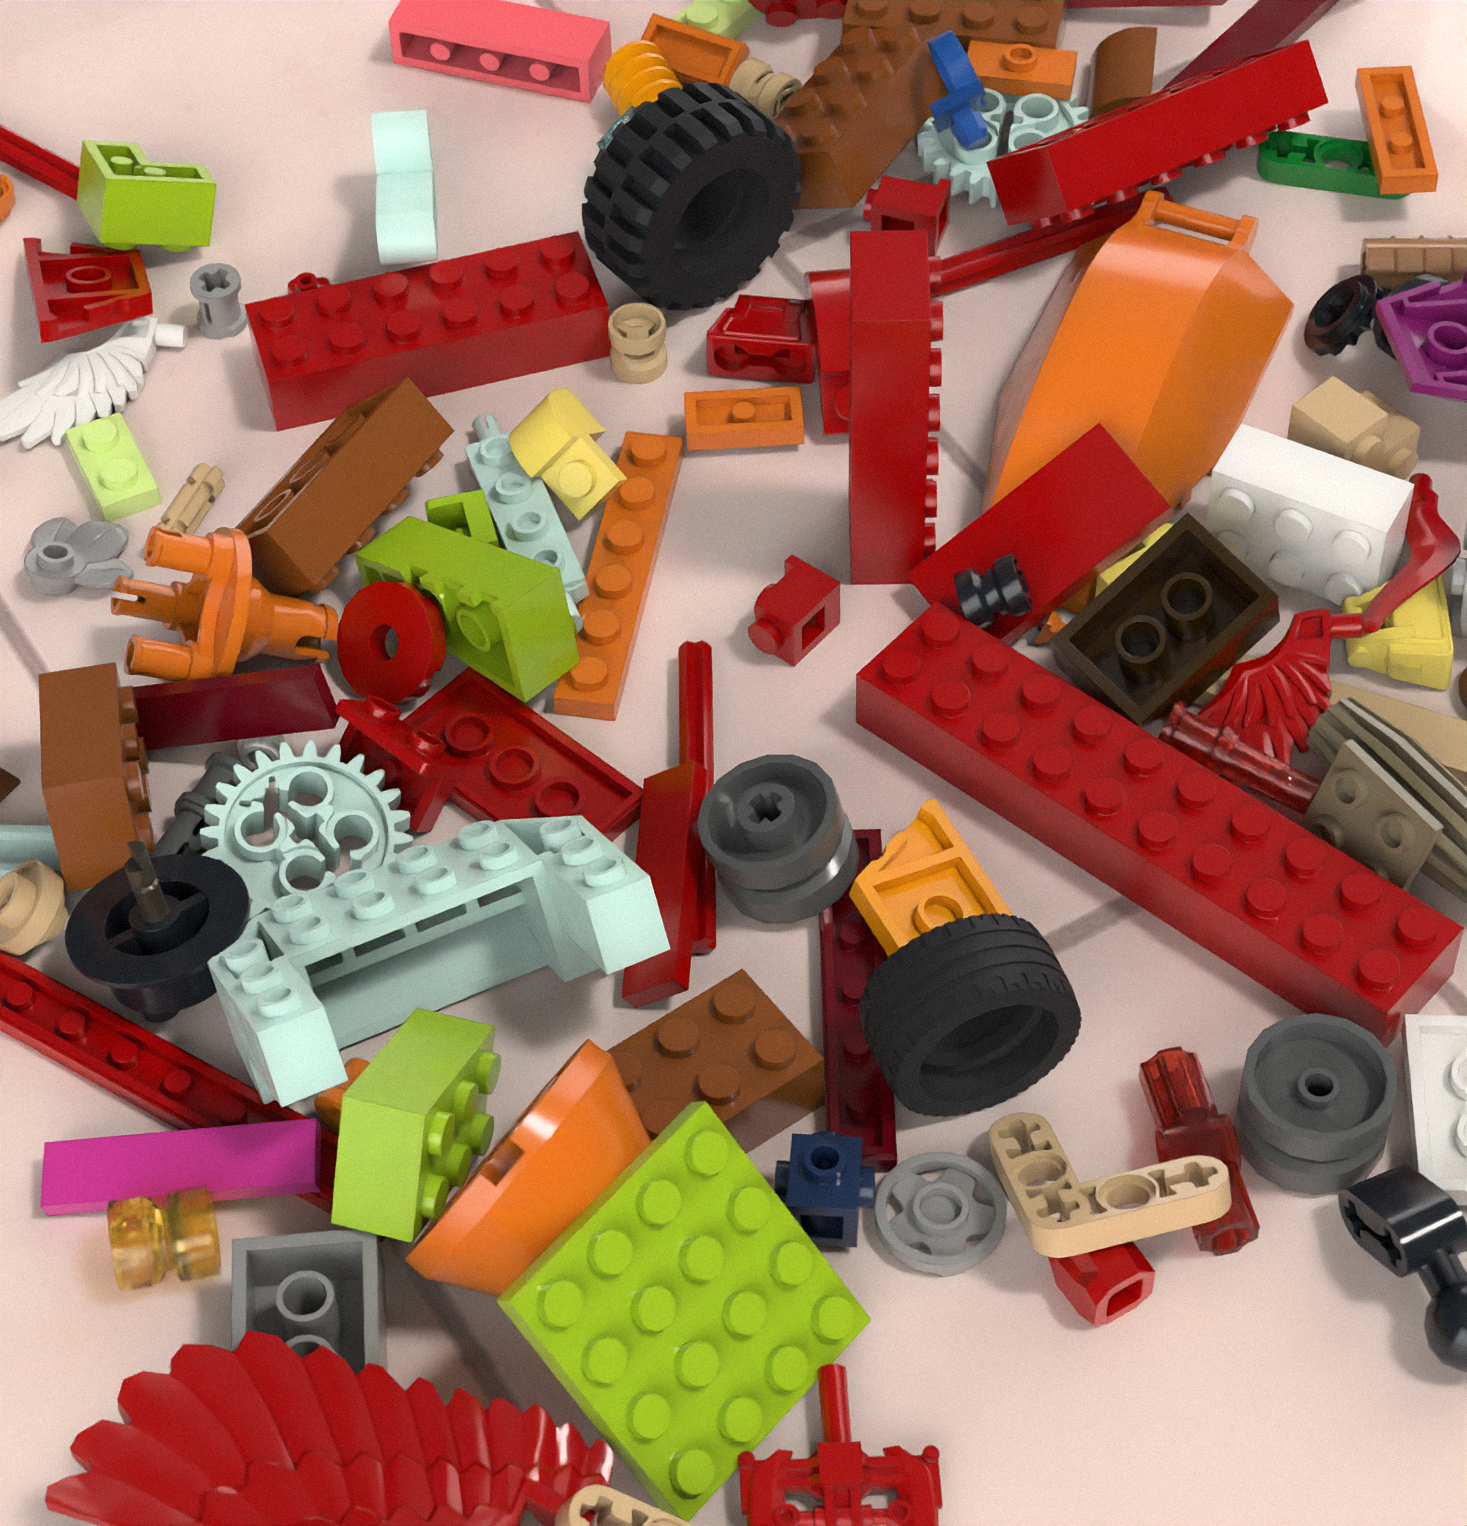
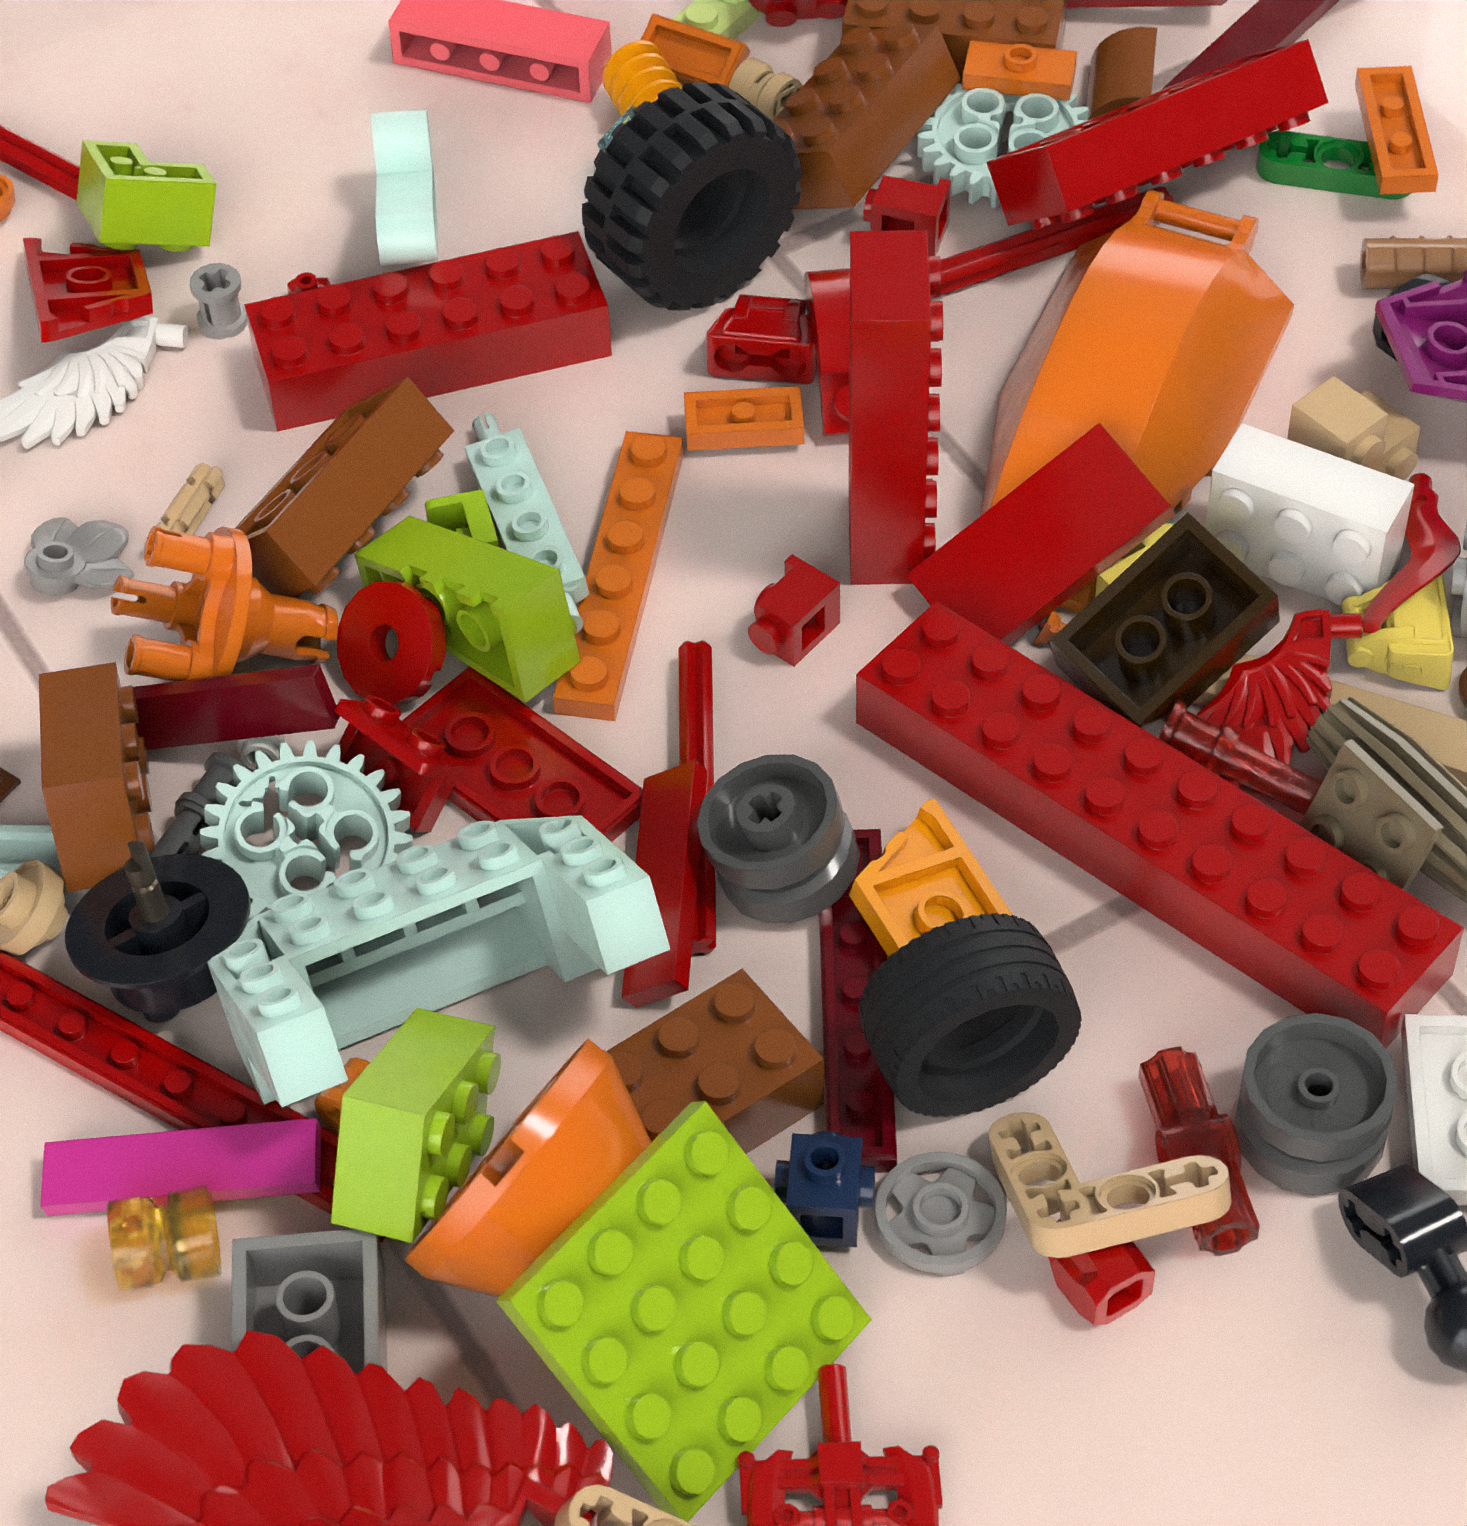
yellowish green plate [65,412,162,522] -> none
light yellow brick [509,387,627,521] -> none
tan wheel [608,303,668,384] -> none
blue piece [927,29,988,150] -> none
black wheel [953,553,1034,630] -> none
black gear [1304,274,1385,357] -> none

